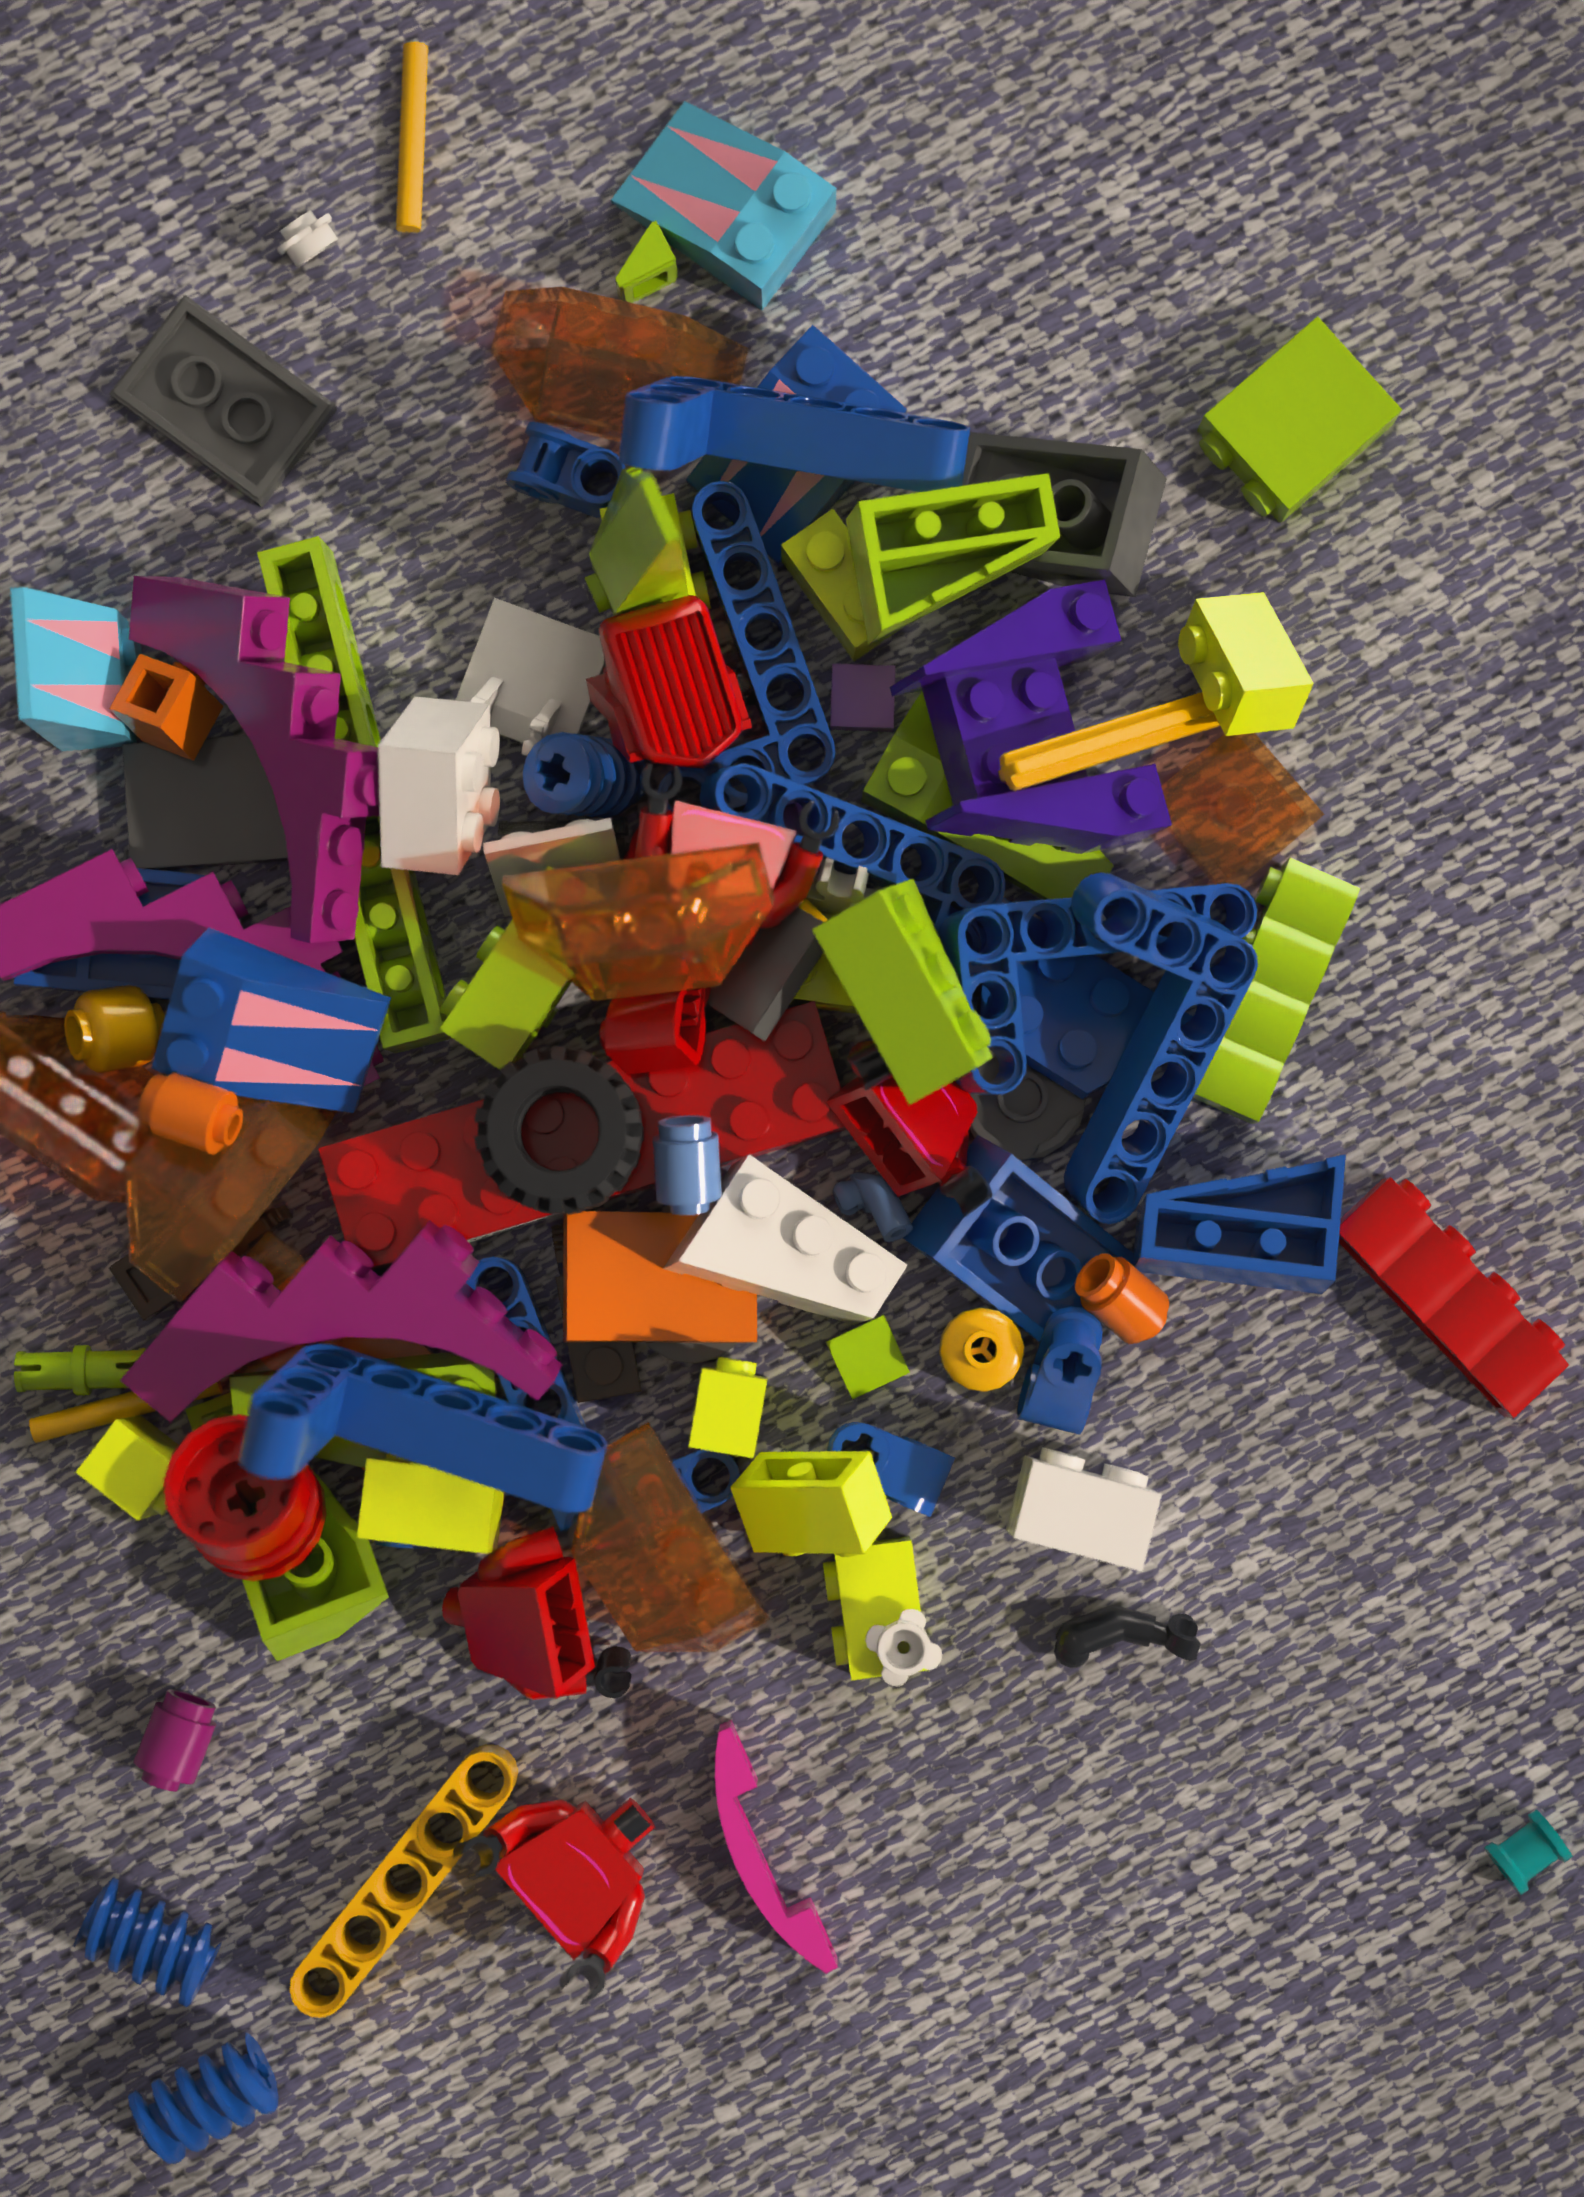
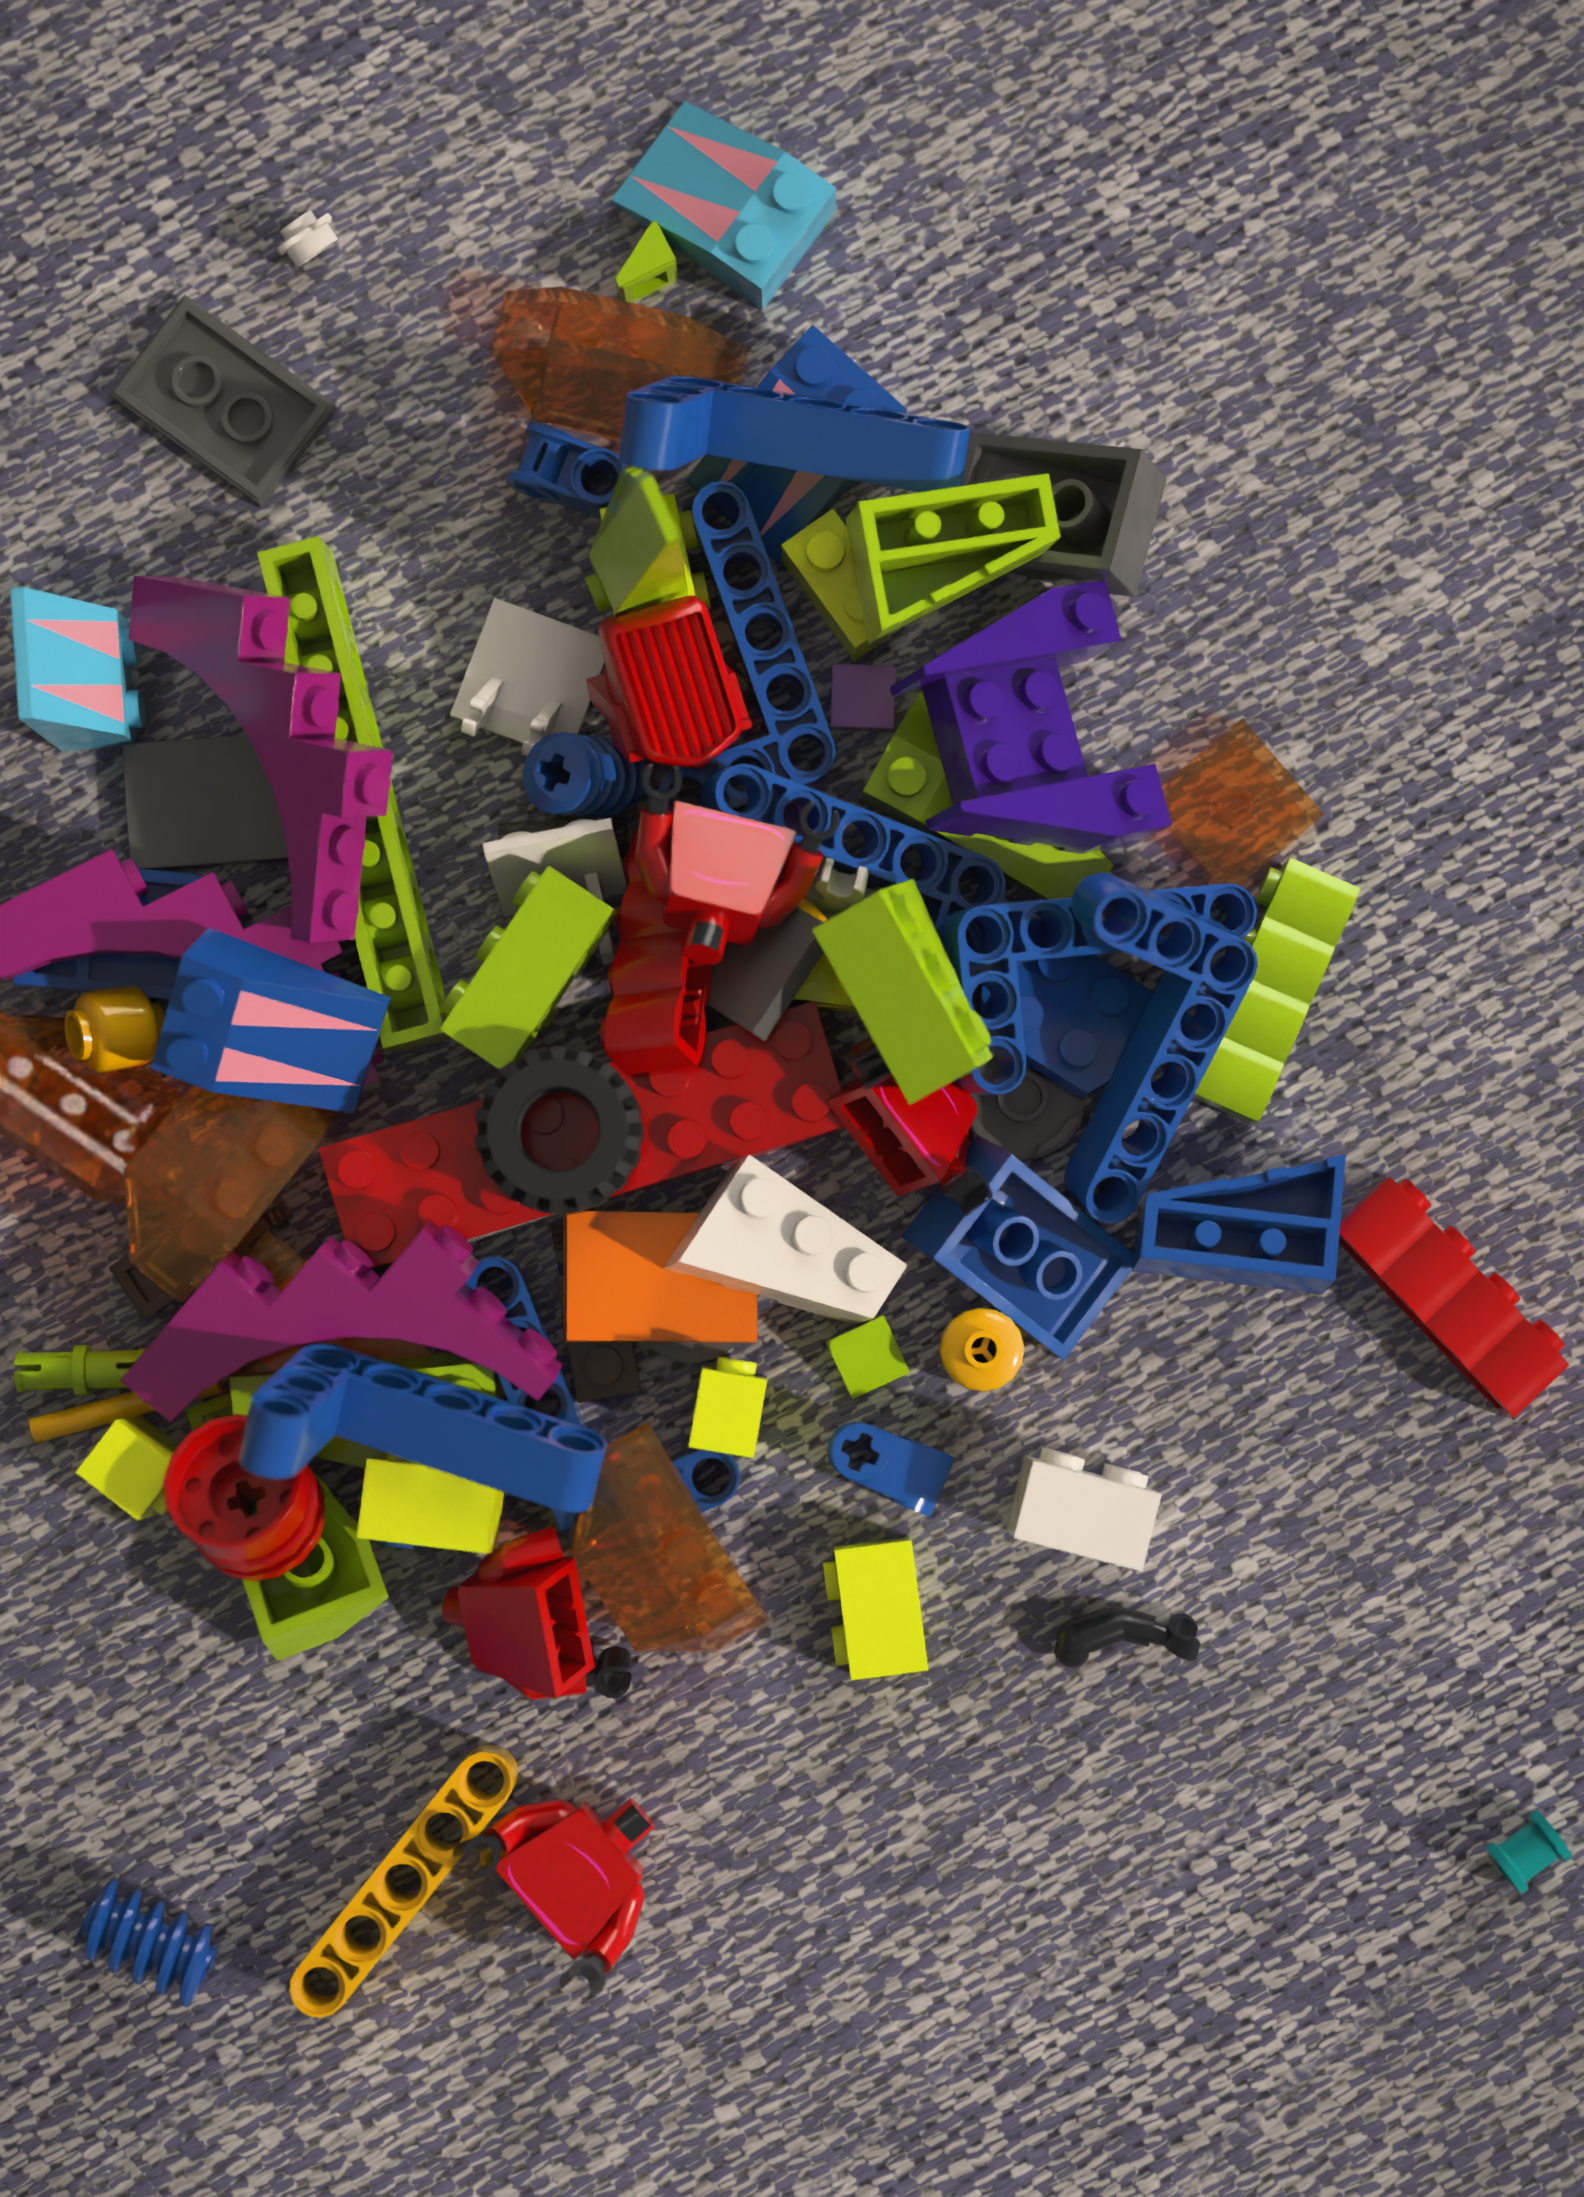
orange brick [109,654,223,761] -> none
blue piece [128,2032,279,2164] -> none
magenta brick [133,1689,217,1792] -> none
orange brick [138,1072,243,1155] -> none
white brick [378,696,500,875] -> none
yellow bar [396,42,428,233] -> none
clear orange wedge [501,842,774,1001] -> none
medium blue brick [653,1115,722,1215] -> none
dark pink slope [715,1720,838,1973] -> none
neon yellow brick [730,1451,892,1557] -> none
medium blue arm [833,1172,913,1242] -> none
white plate [866,1609,942,1686] -> none
yellow axle [998,692,1220,790] -> none
blue piece [1017,1306,1103,1435] -> none
orange brick [1075,1253,1169,1344] -> none
neon yellow brick [1178,592,1314,736] -> none
lime brick [1197,316,1402,523] -> none

